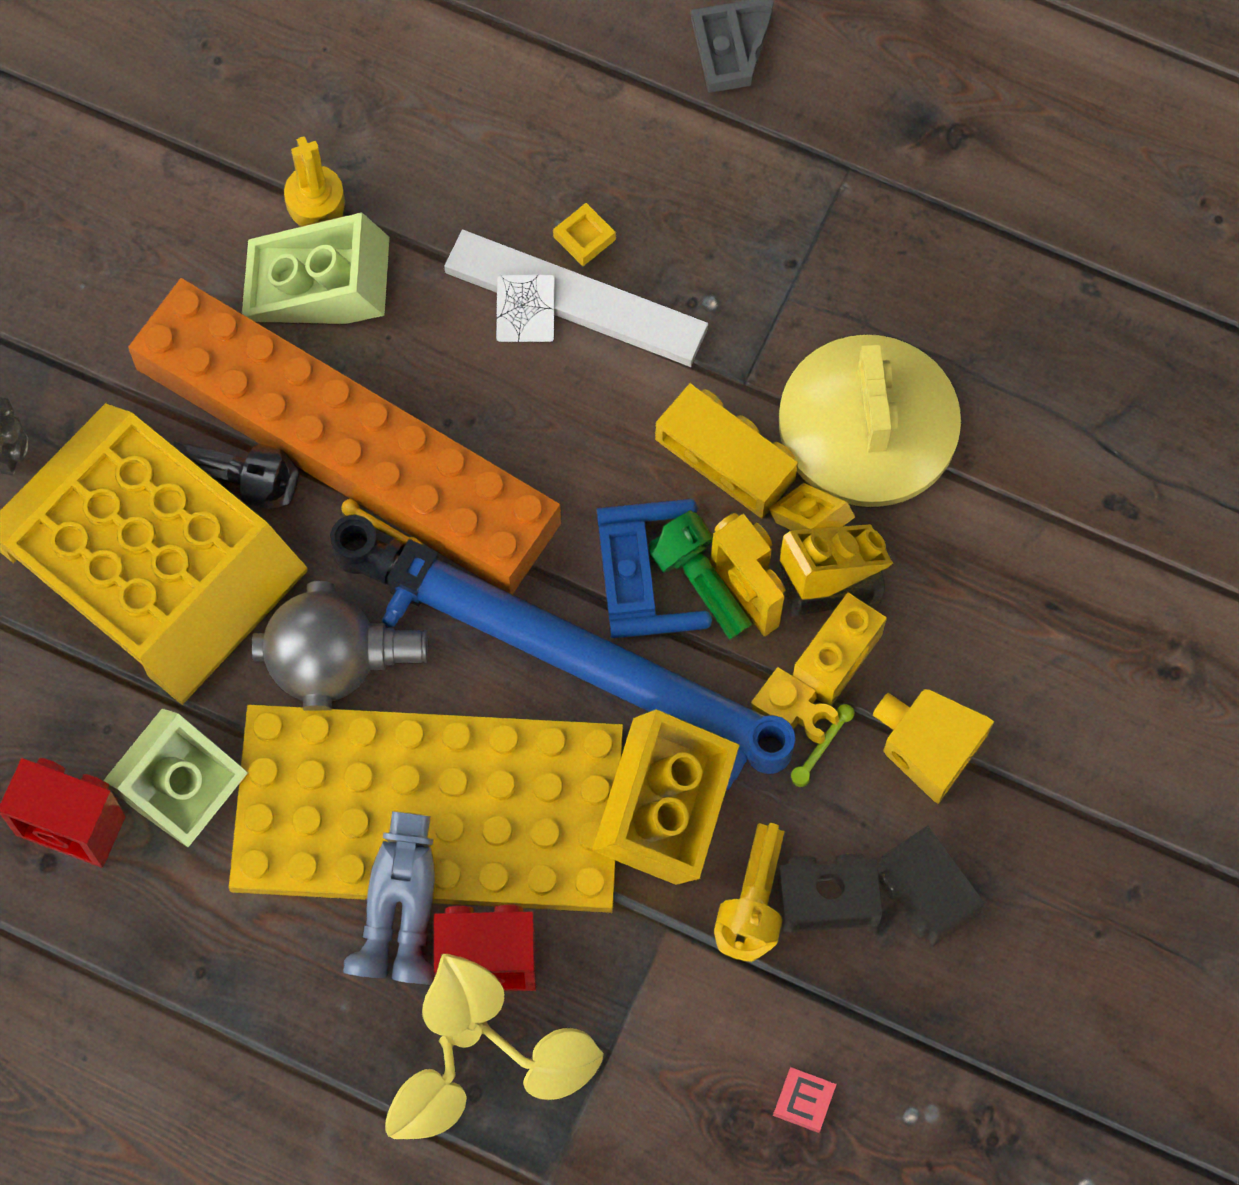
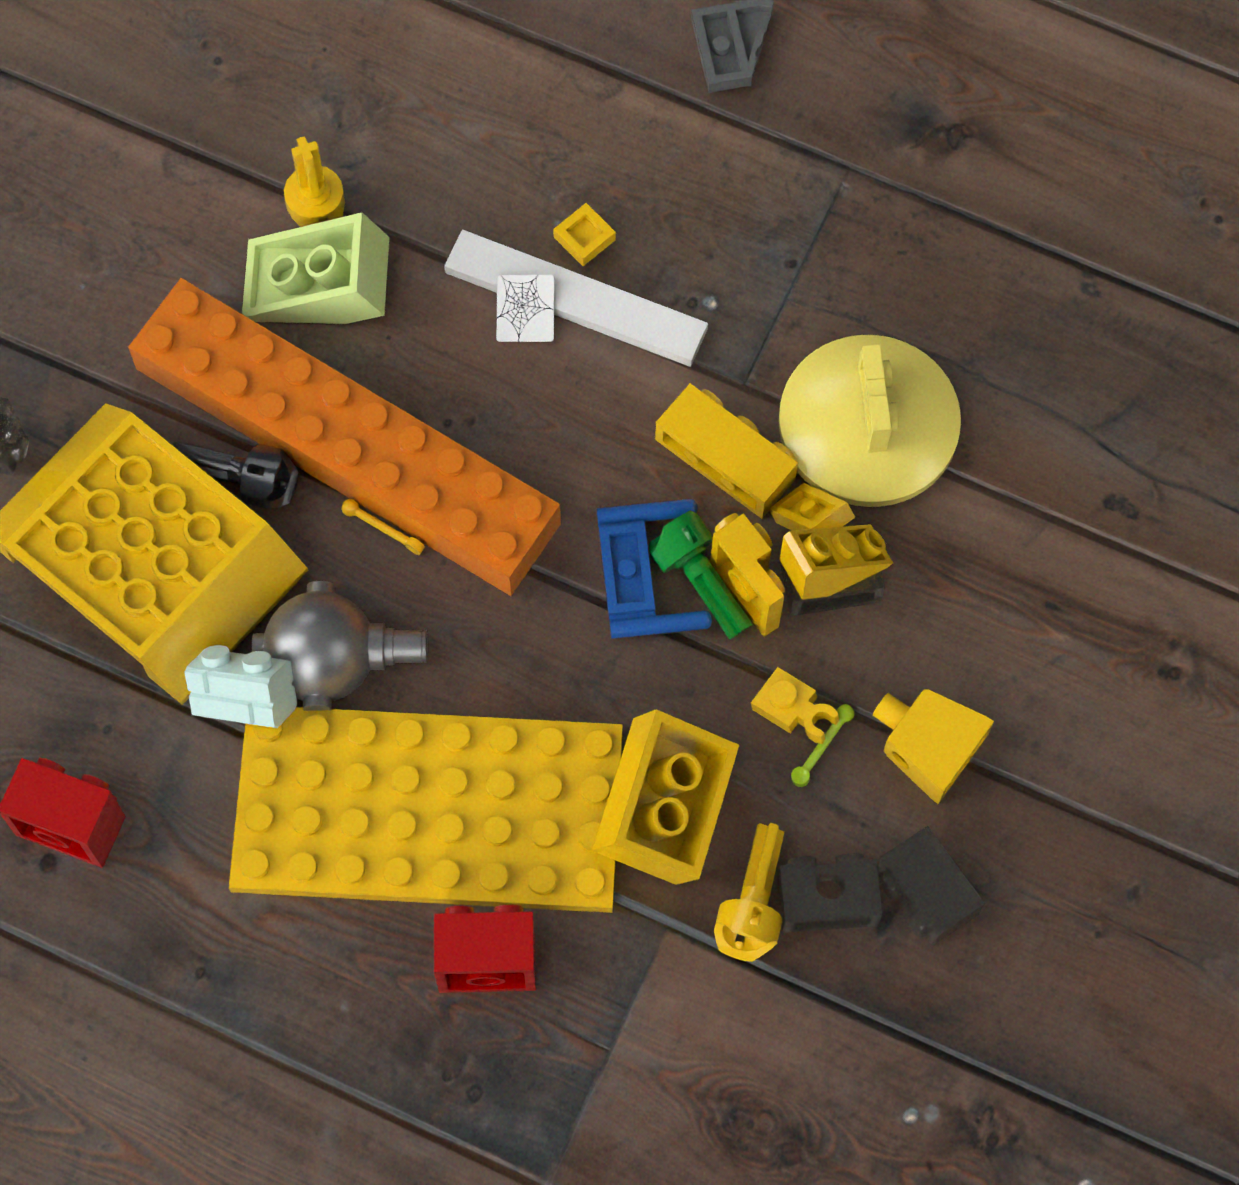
yellowish green slope [103,709,248,847] -> none
blue piece [330,515,795,790] -> none
sand blue piece [343,811,435,985] -> none
light yellow plant [385,954,604,1139] -> none
coral tile [773,1067,837,1133] -> none
yellow brick [793,592,887,706] -> none
none -> light aqua brick [185,645,297,728]

